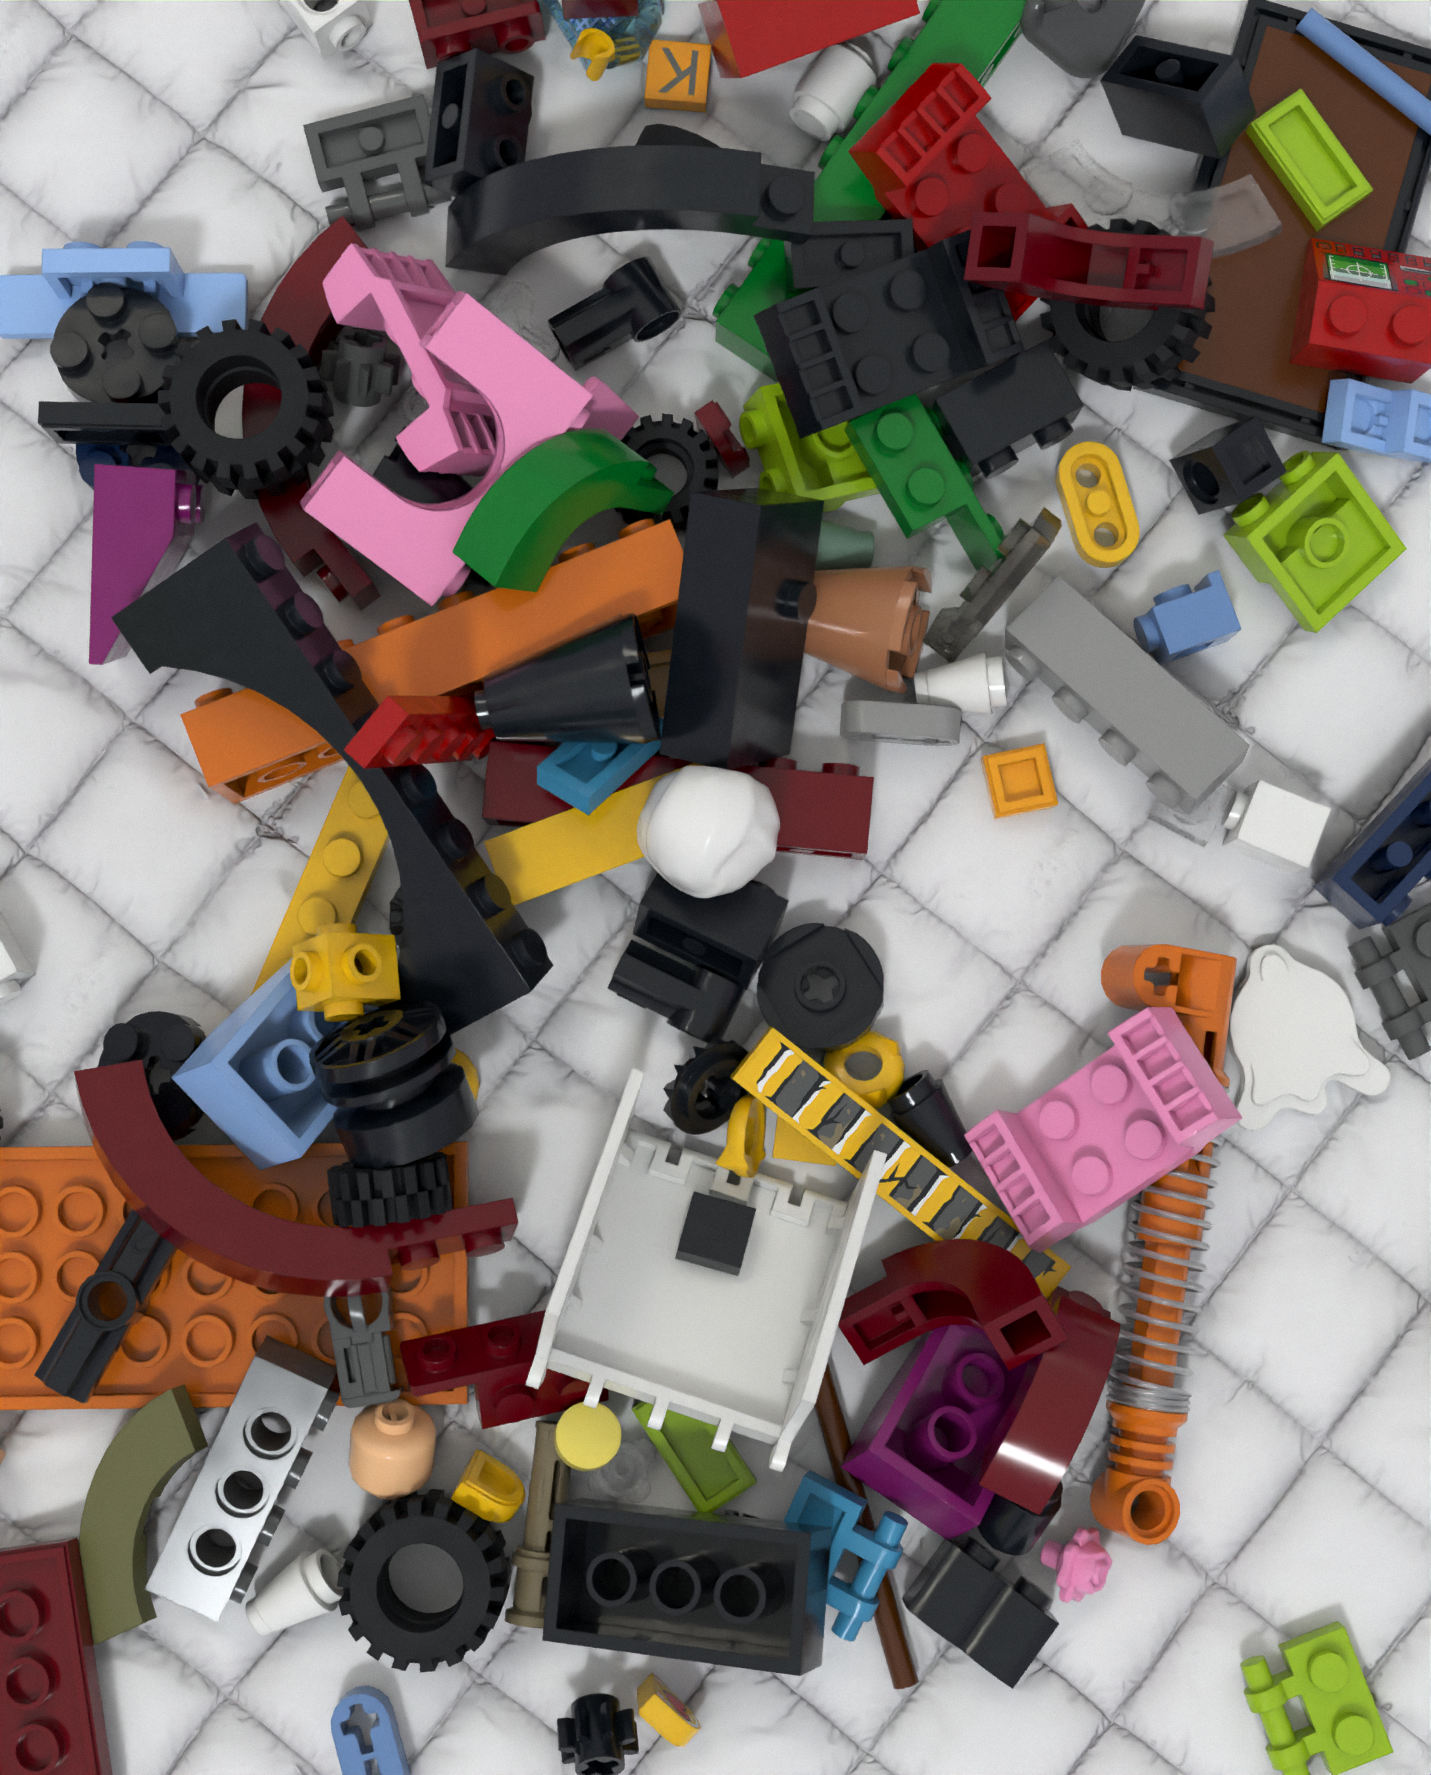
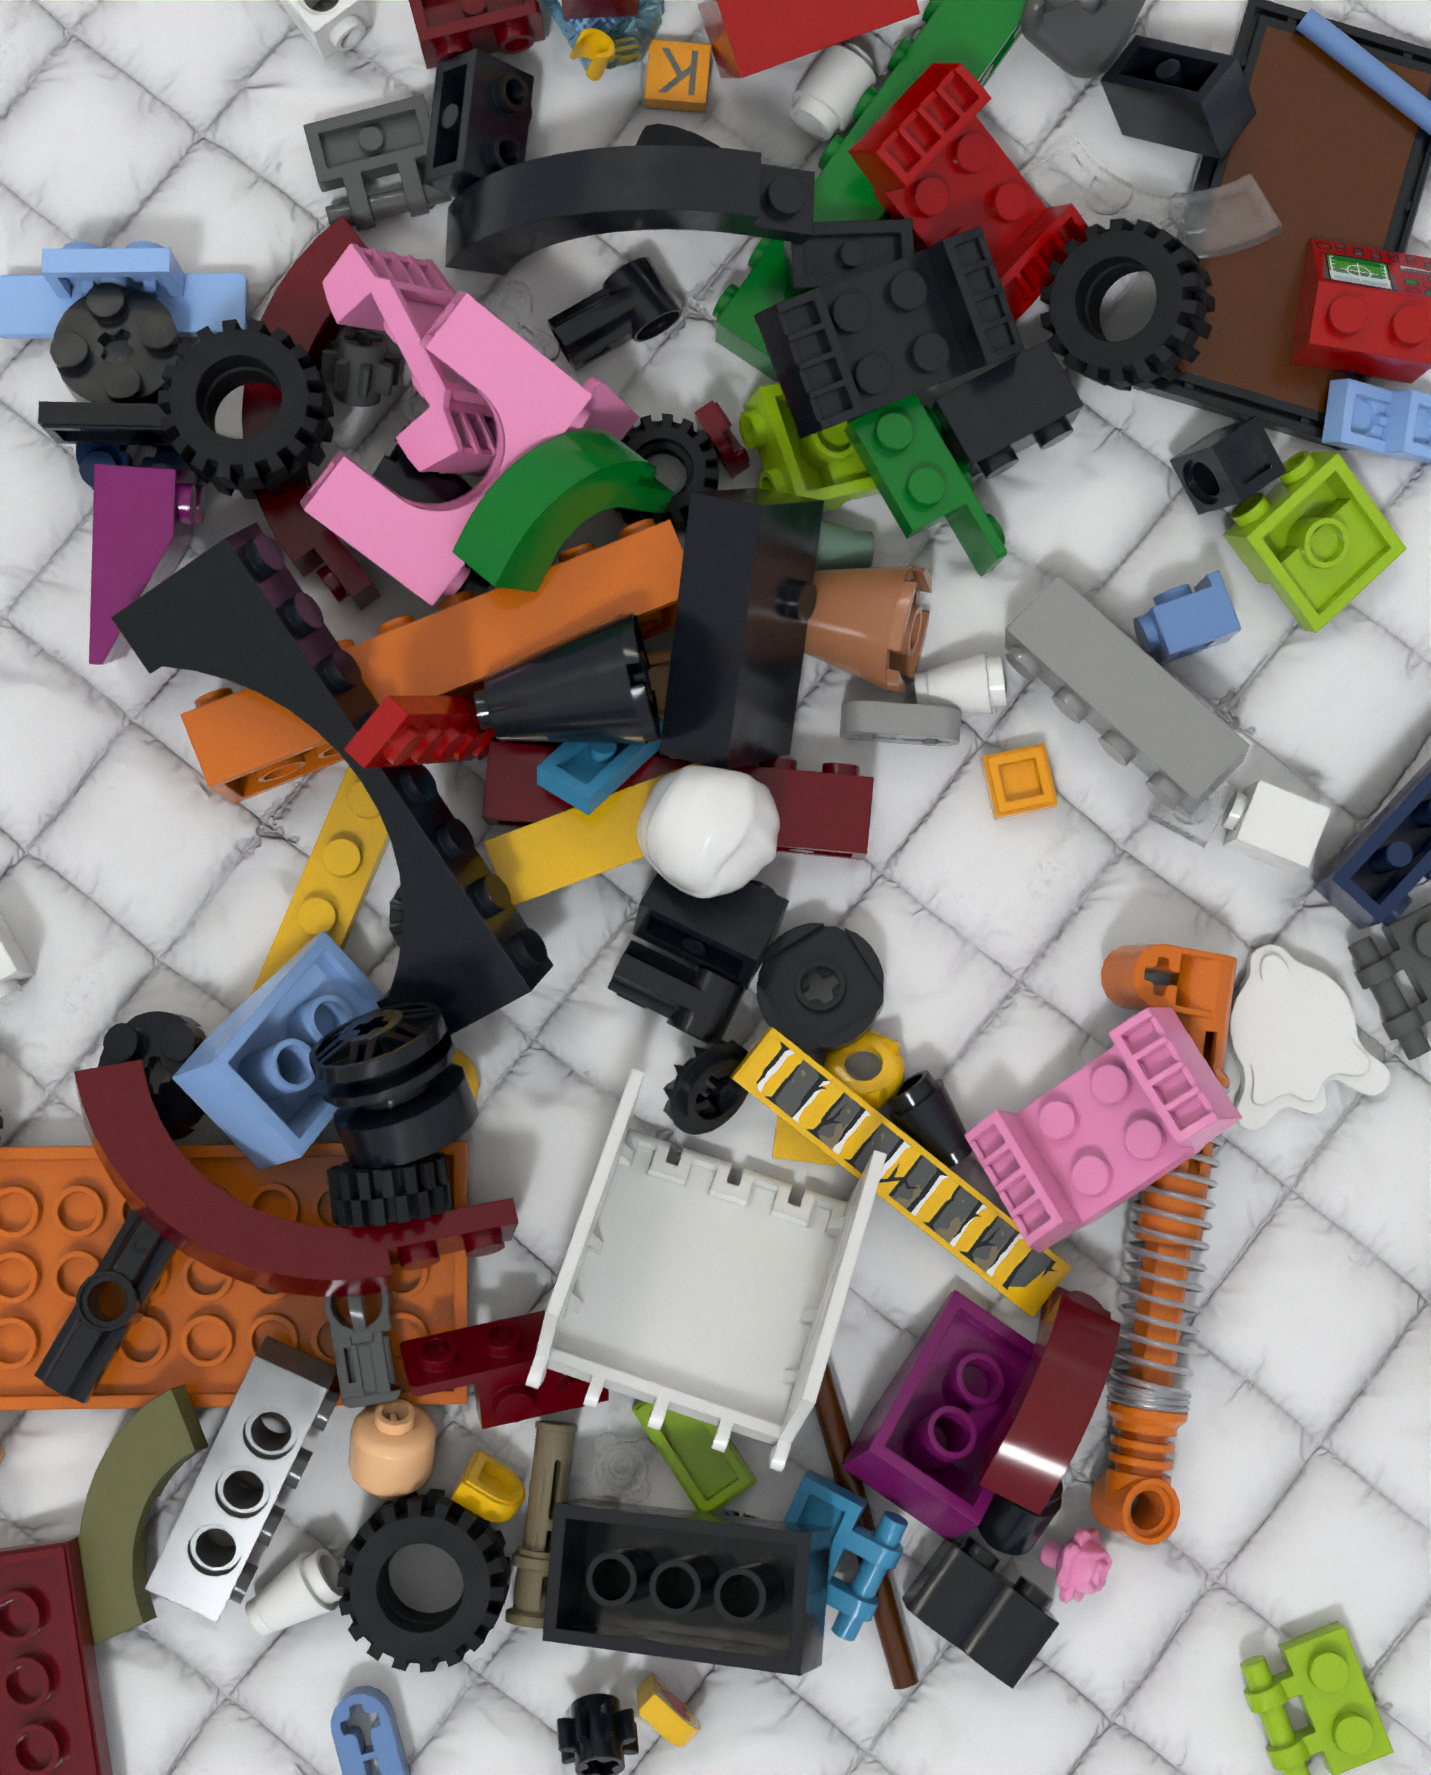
yellow brick [290,923,401,1022] -> none
light yellow tile [554,1402,622,1471] -> none
black tile [675,1191,756,1276] -> none
yellow piece [715,1095,766,1178] -> none
dark red arch [838,1239,1068,1371] -> none
clear smoke hinge [922,507,1062,663] -> none
dark red arch [964,212,1214,311] -> none
yellow plate [1055,441,1140,568] -> none
lime tile [1245,89,1373,232] -> none

